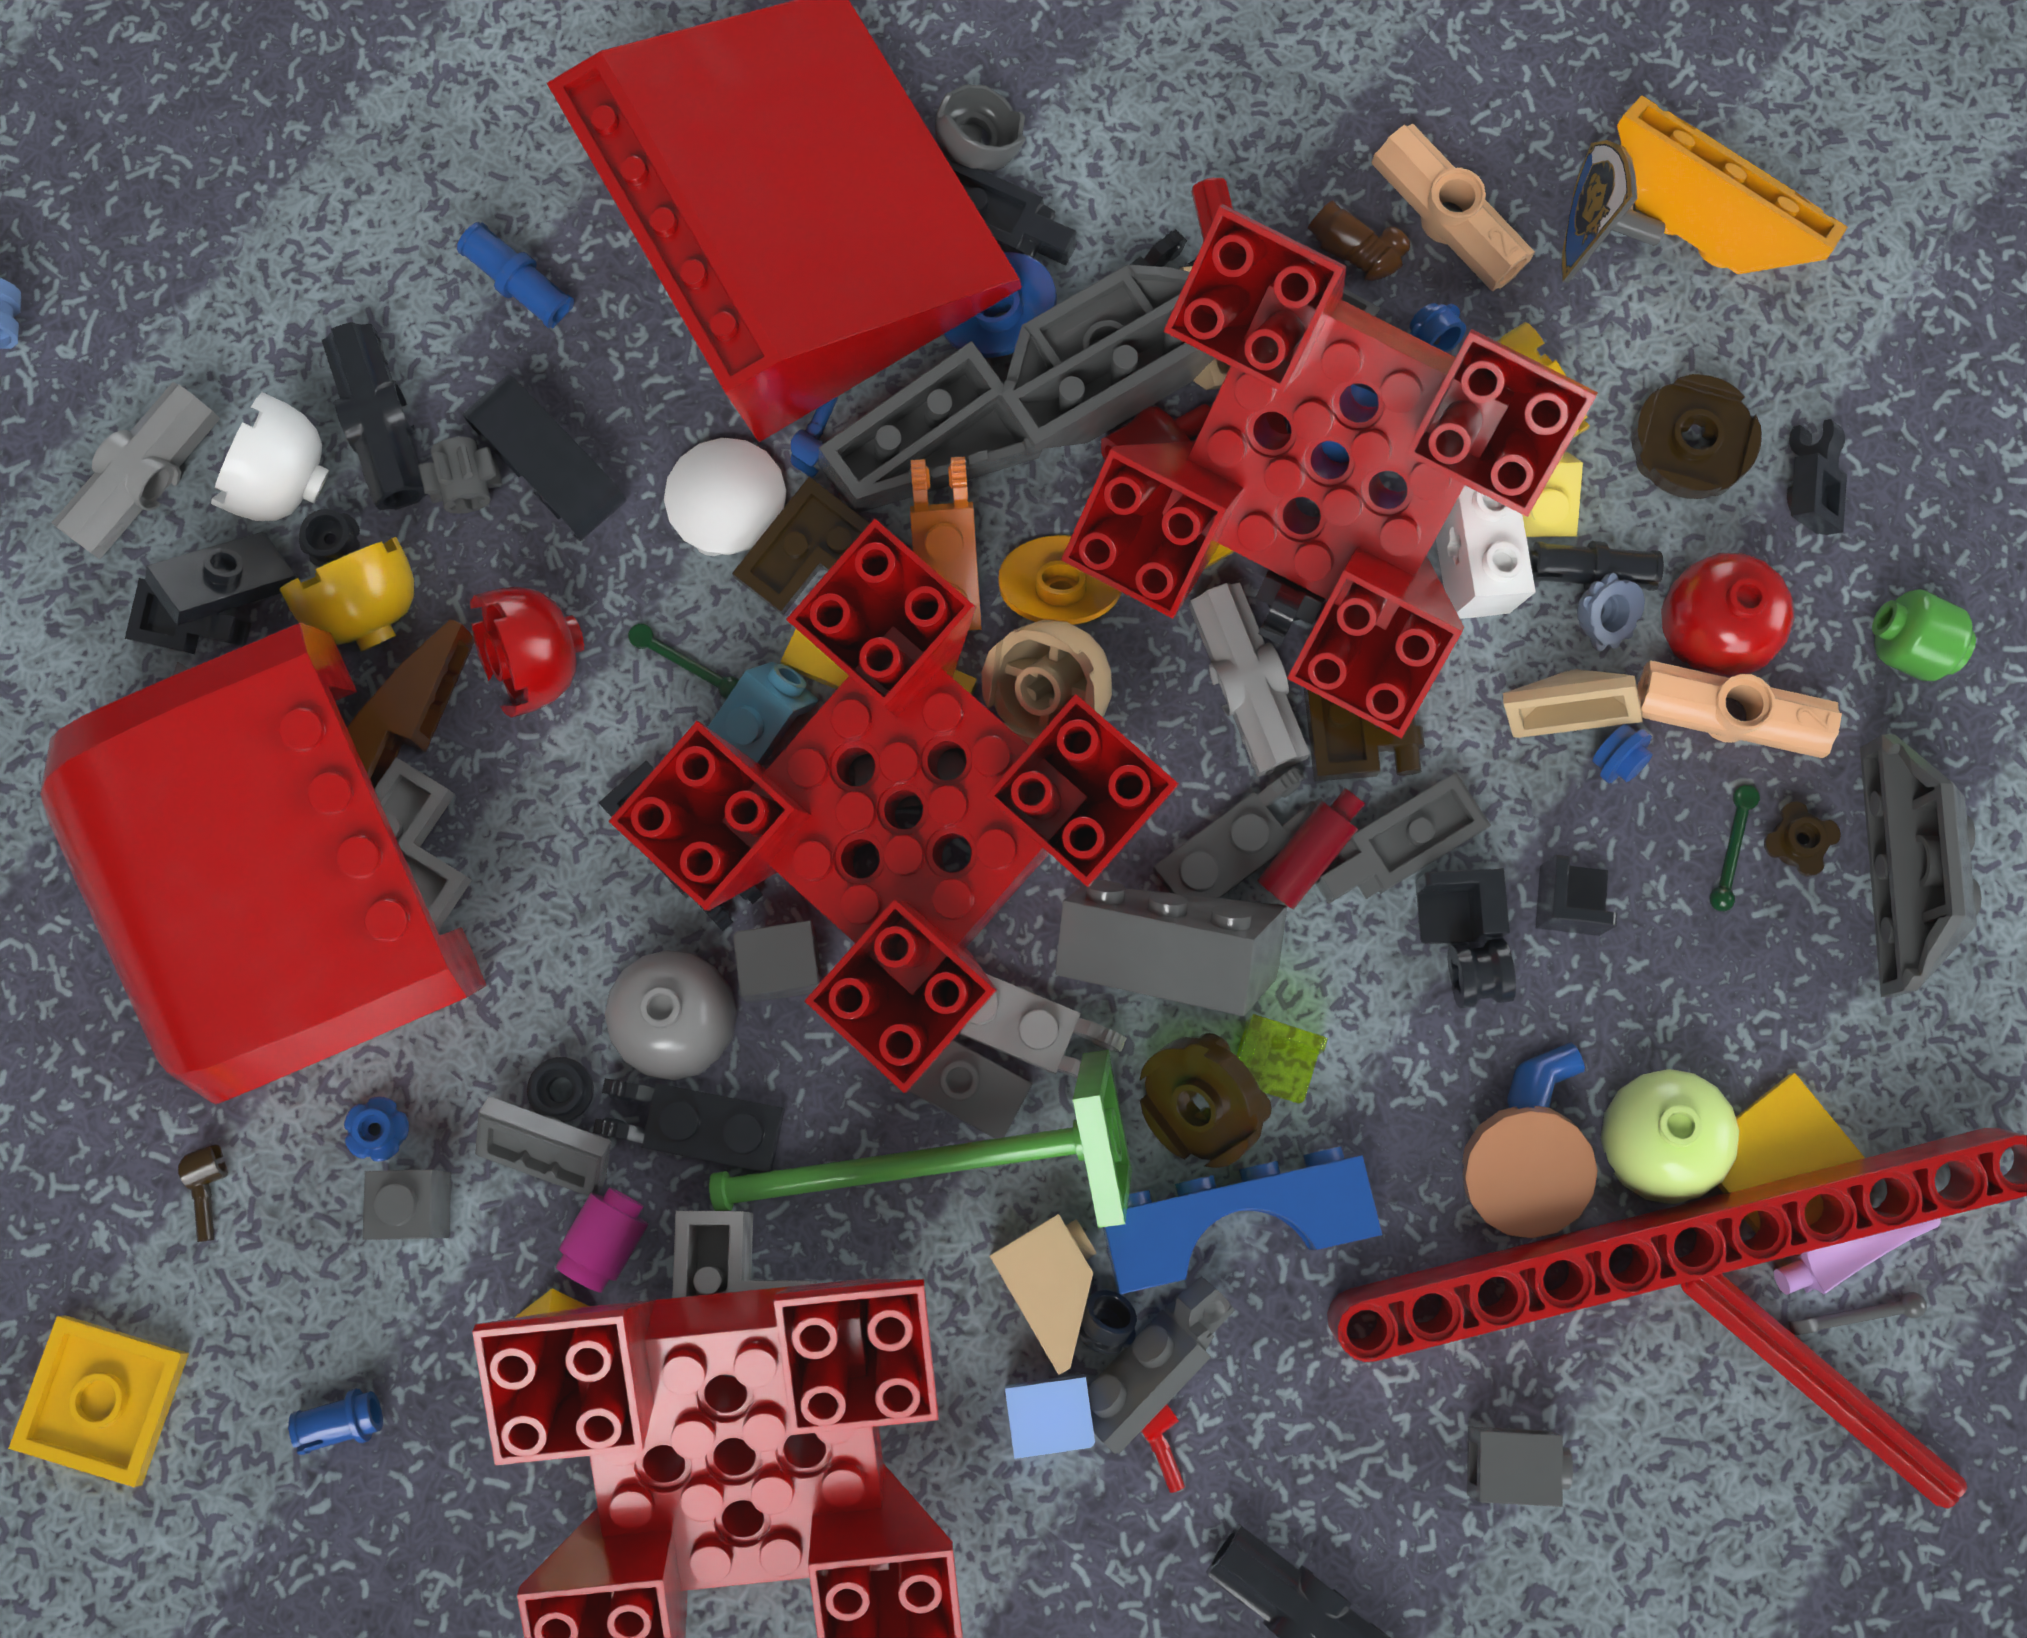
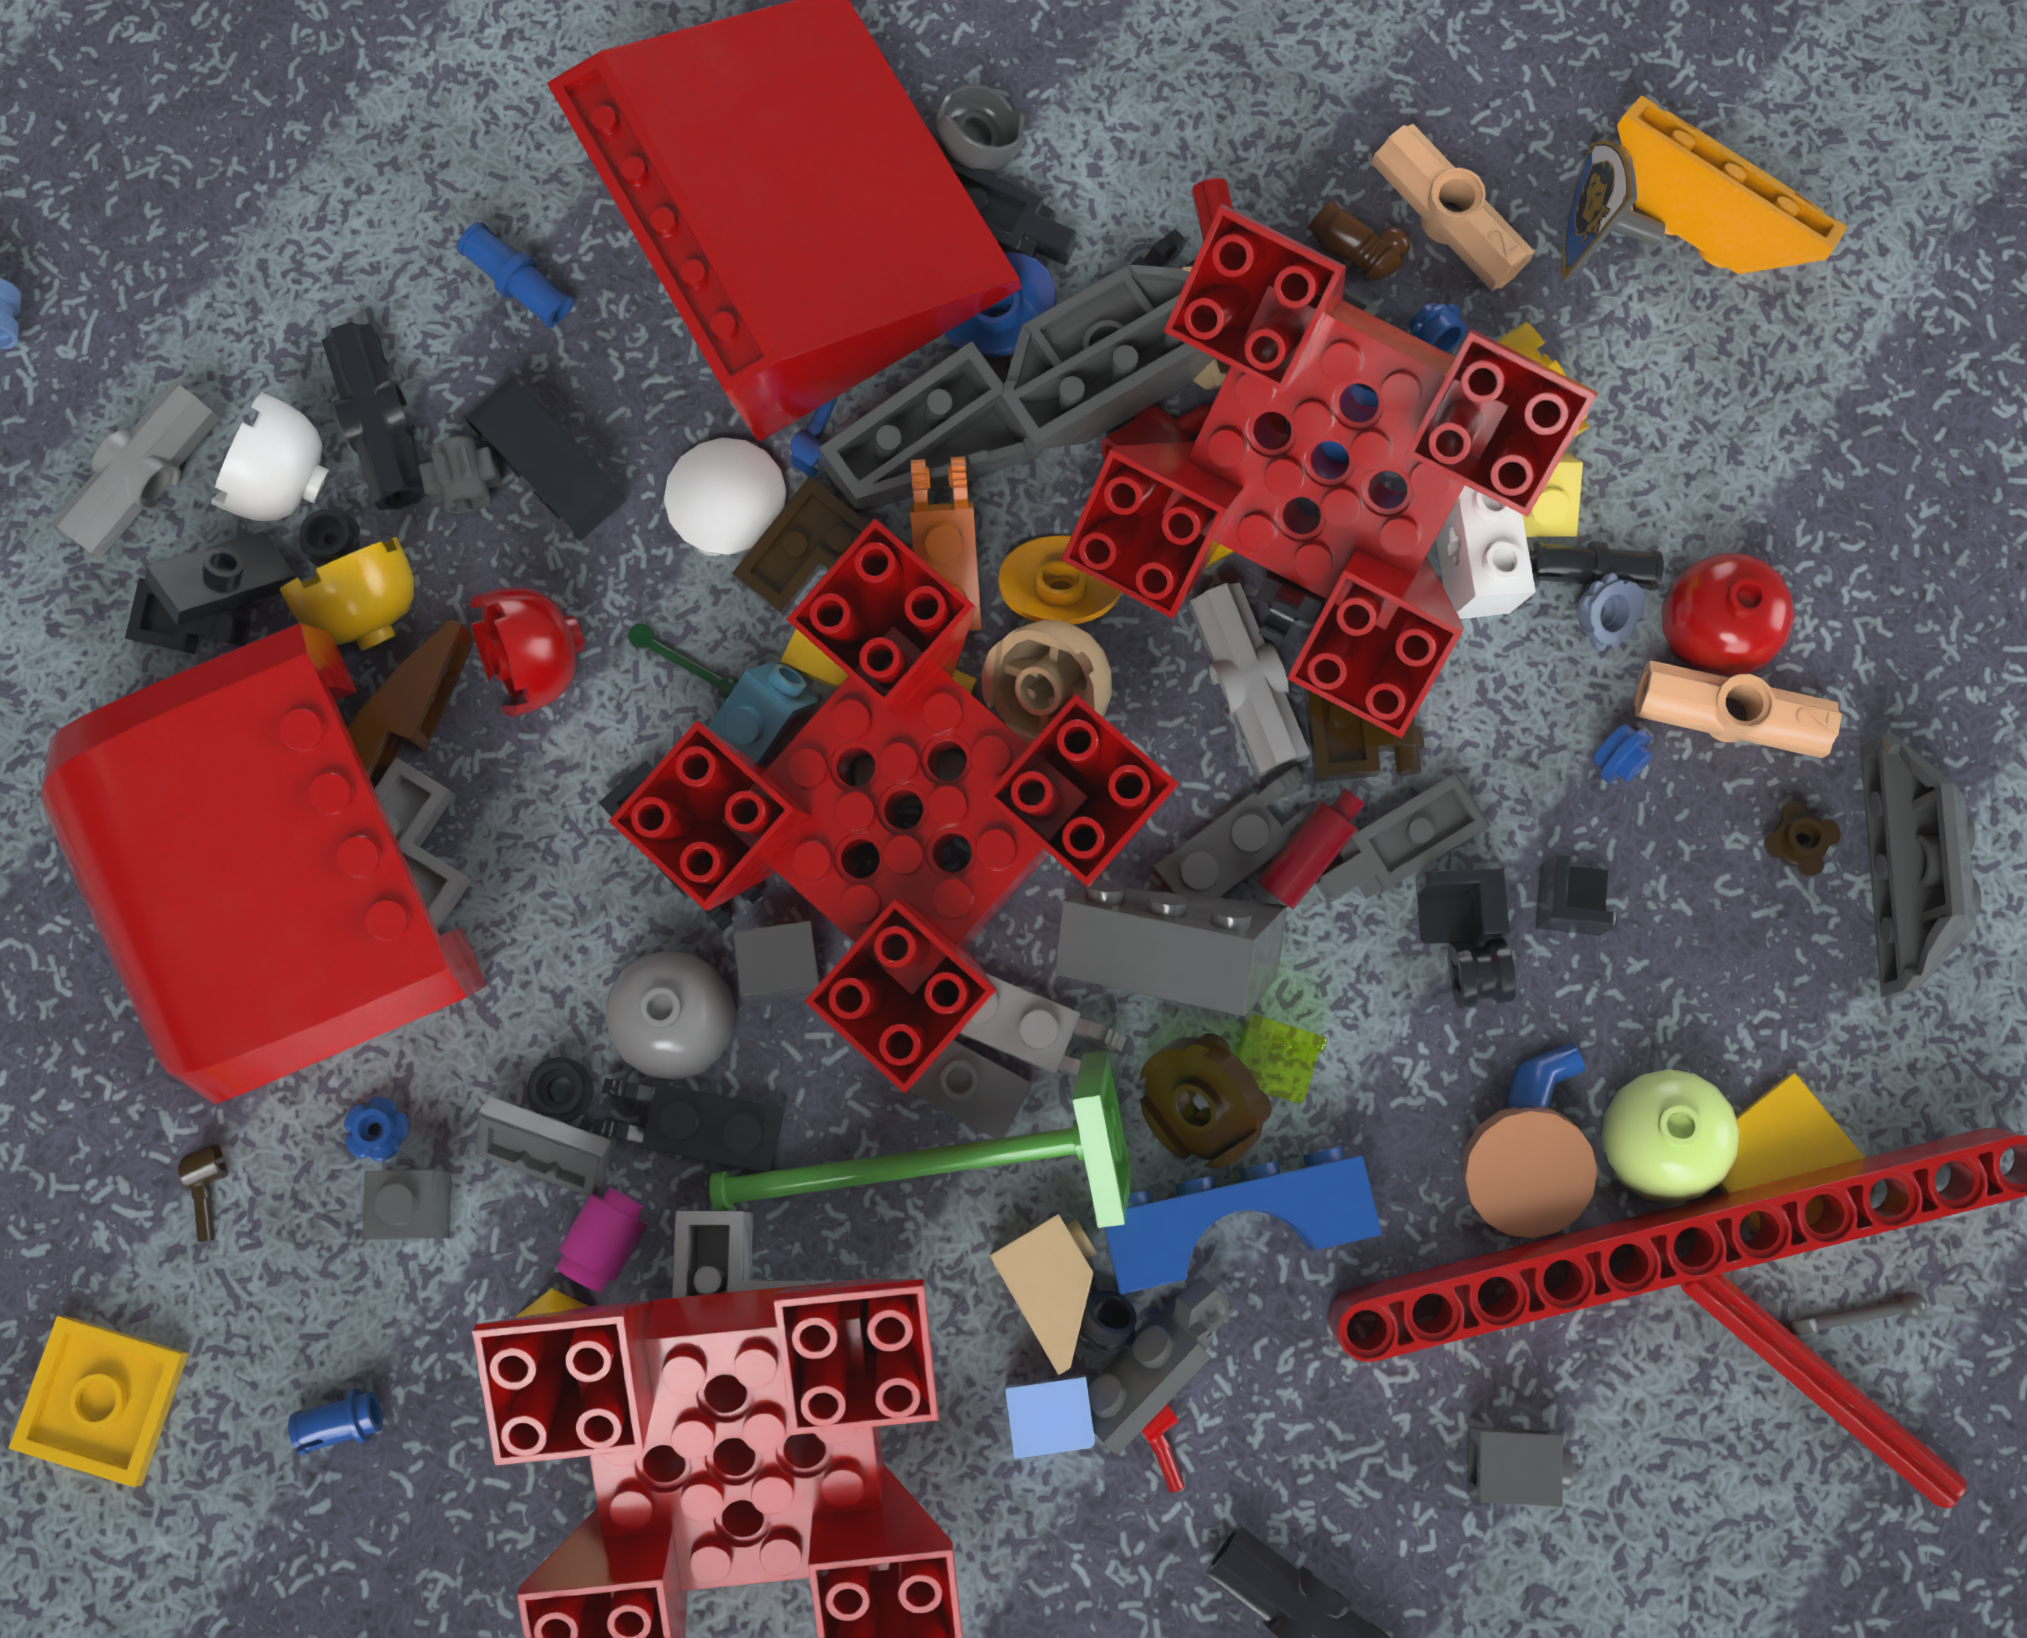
tan slope [1503,669,1643,738] -> none
dark brown plate [1631,374,1762,499] -> none
dark green hinge [1709,785,1760,912] -> none
lavender piece [1774,1218,1941,1295] -> none
black plate [1787,419,1847,535] -> none
bright green head [1872,589,1976,681] -> none

